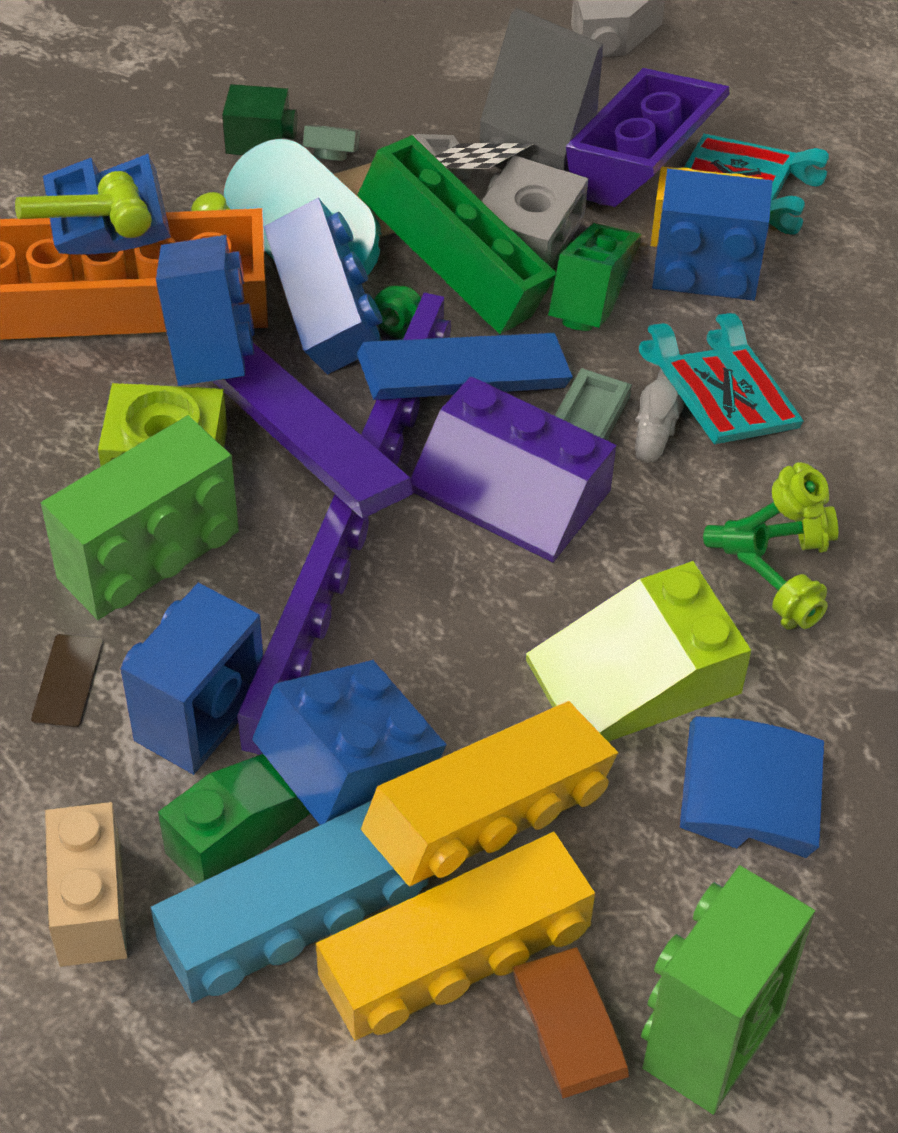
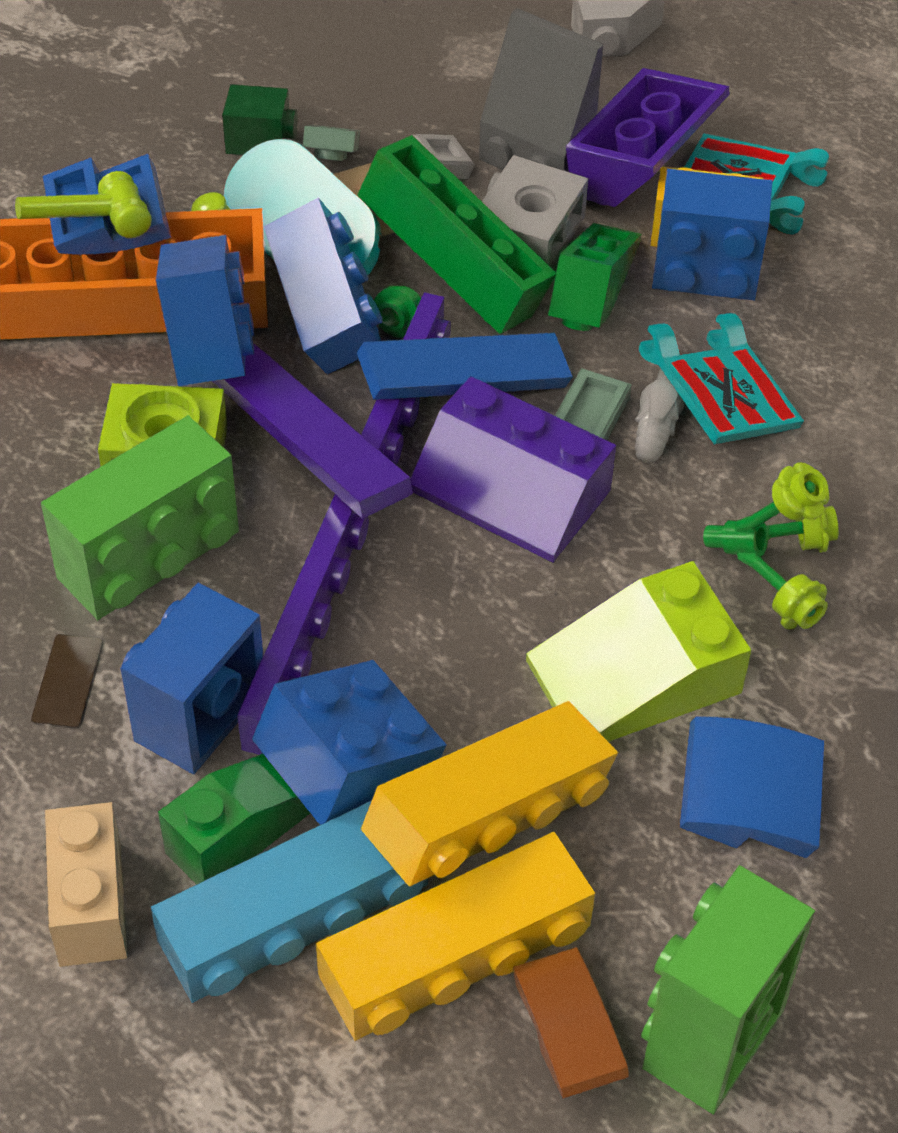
sticker [435,143,534,169] -> none

